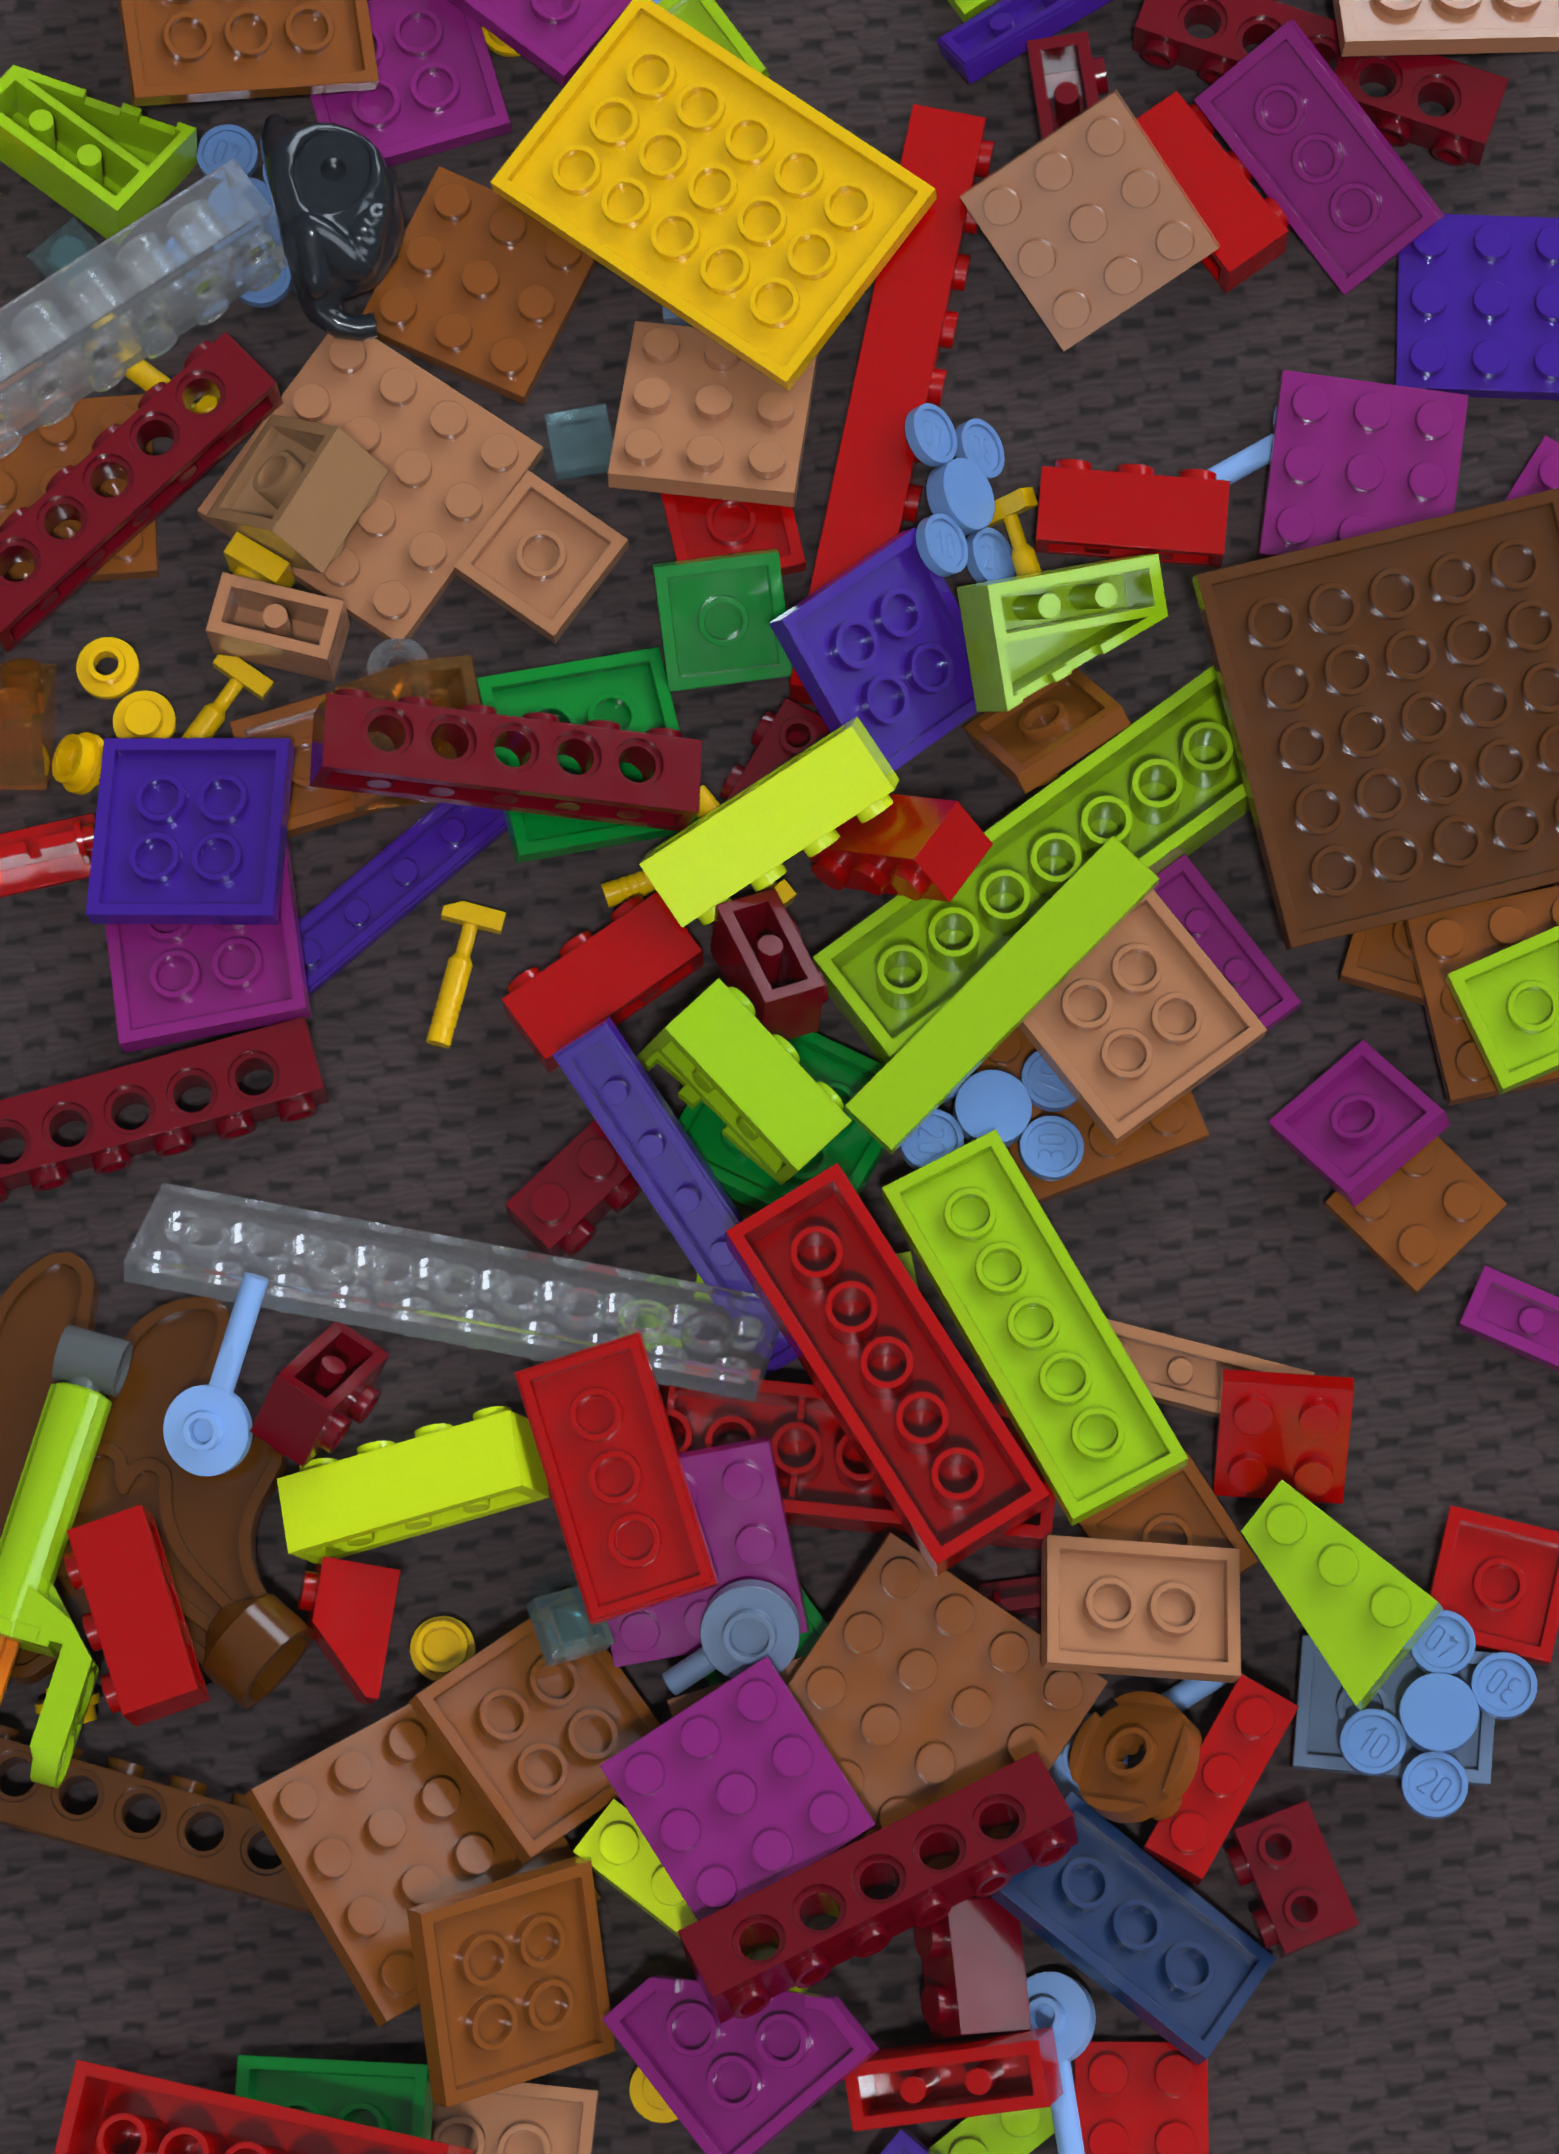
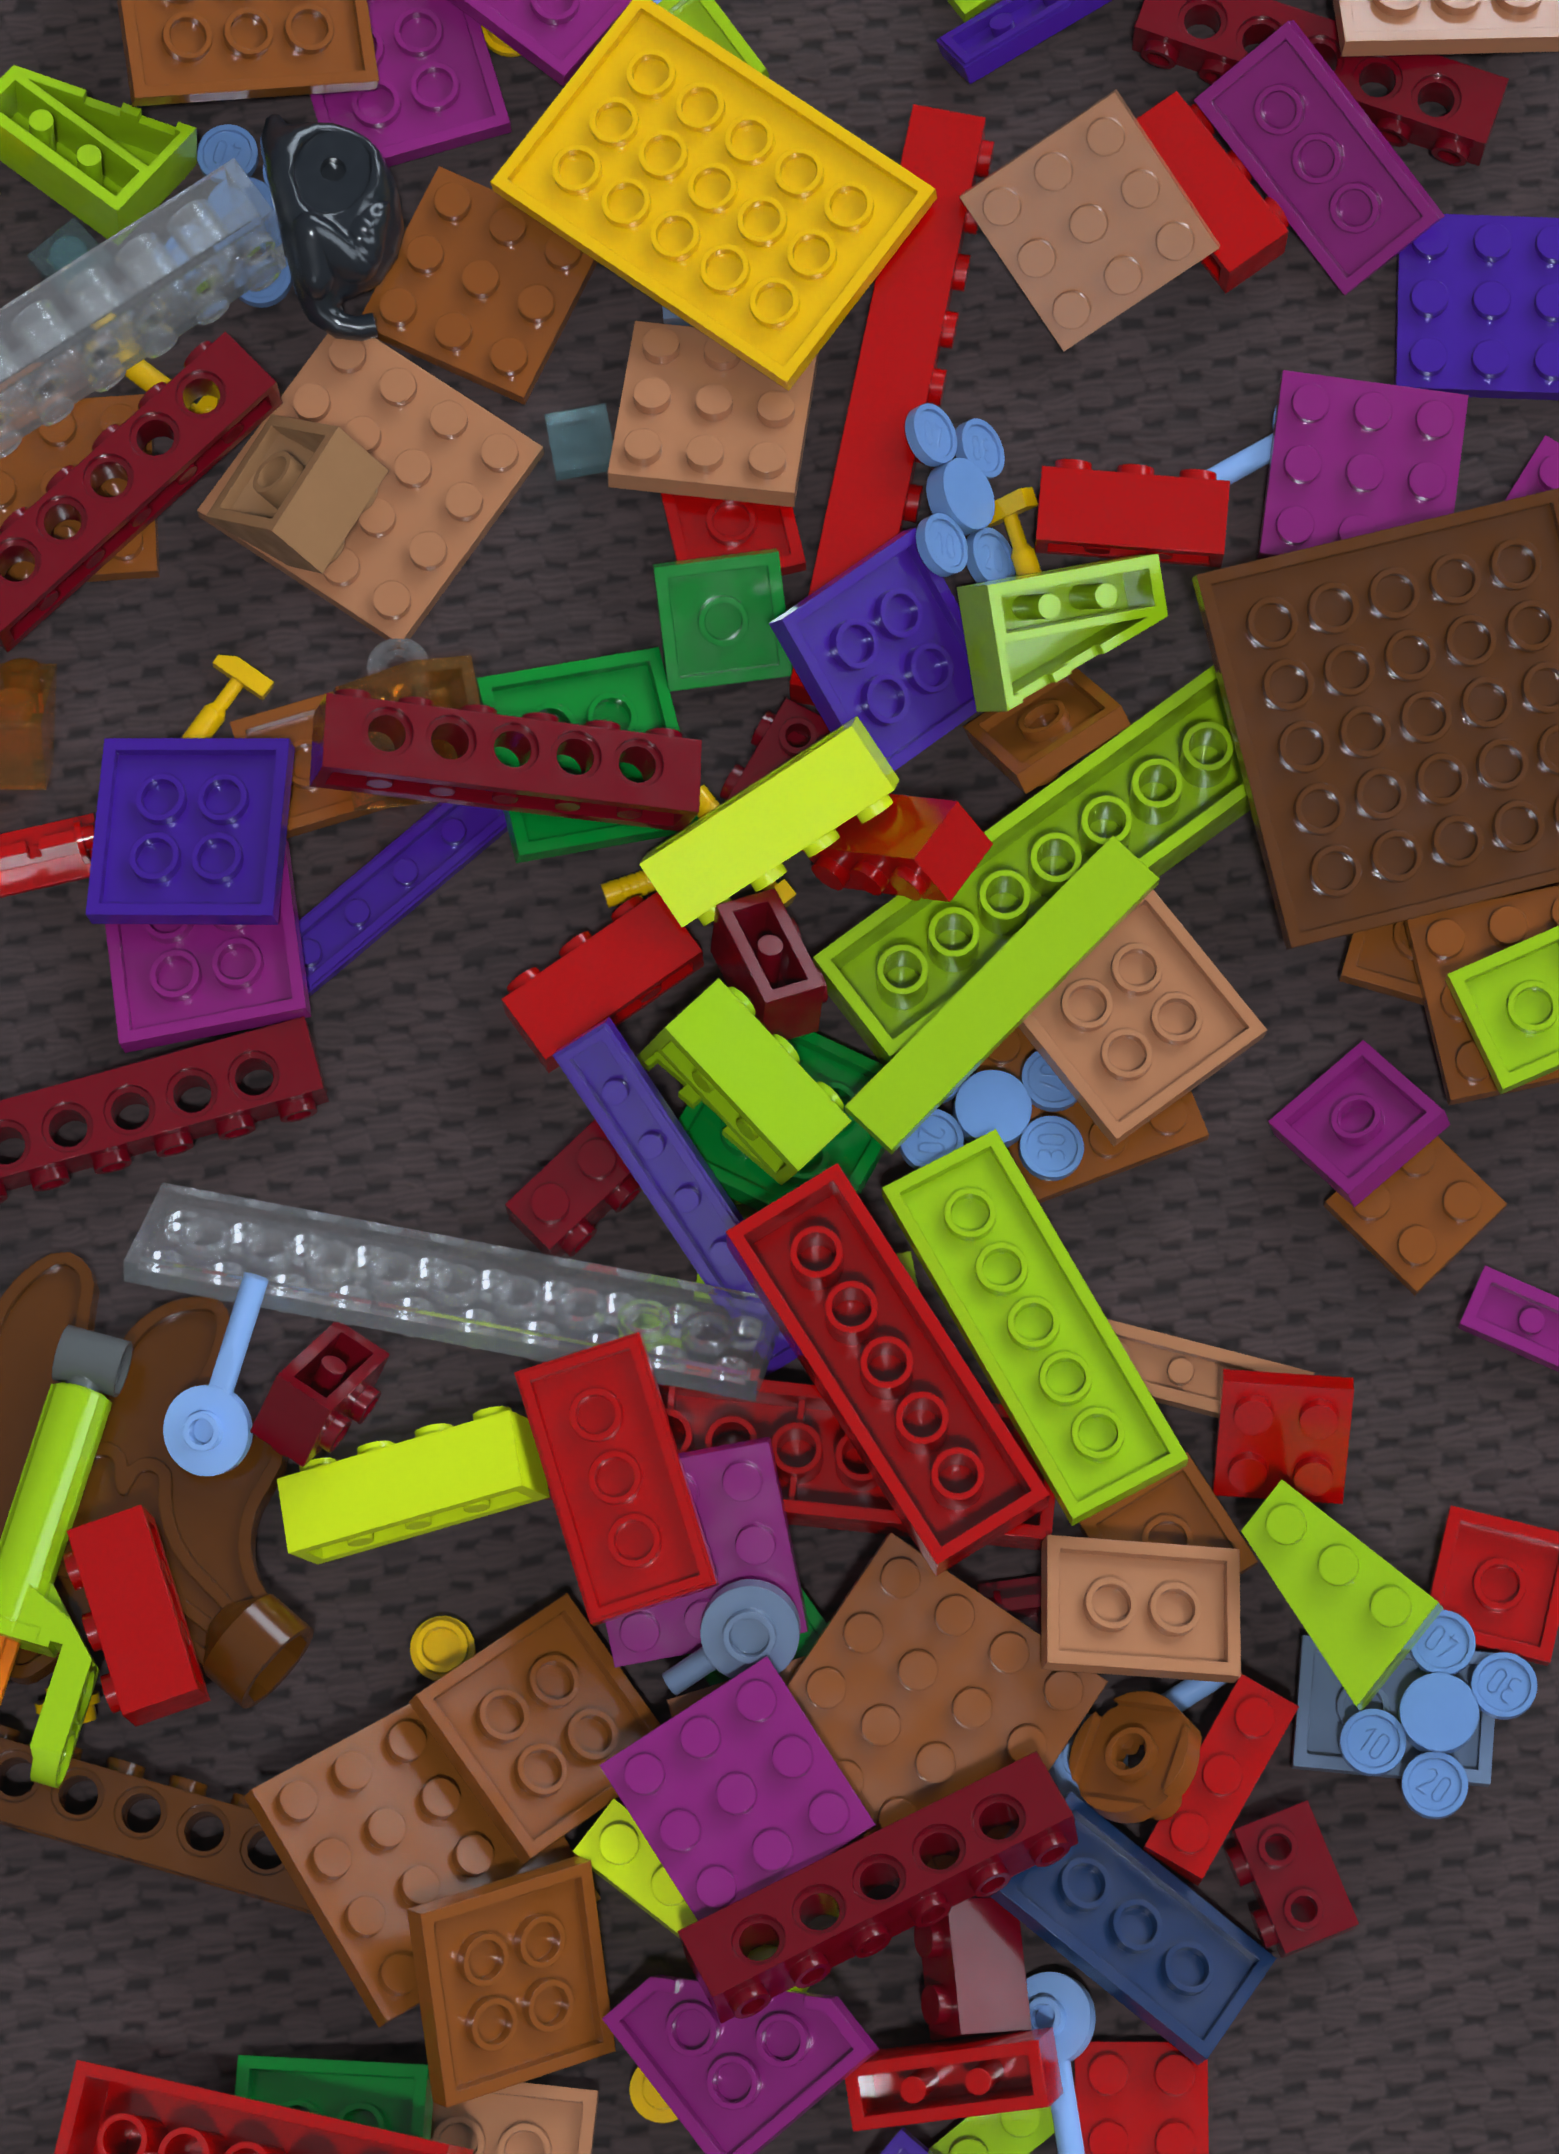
yellow plate [52,732,104,795] -> none
yellow plate [76,637,140,700] -> none
yellow plate [113,690,176,738] -> none
nougat brick [205,572,351,682] -> none
yellow plate [223,532,295,588] -> none
red slope [297,1556,401,1705] -> none
yellow piece [426,901,506,1049] -> none
nougat plate [453,470,629,643] -> none
clear light blue plate [526,1586,615,1667] -> none
dark red brick [1027,31,1108,140] -> none
magenta plate [1154,854,1301,1032] -> none

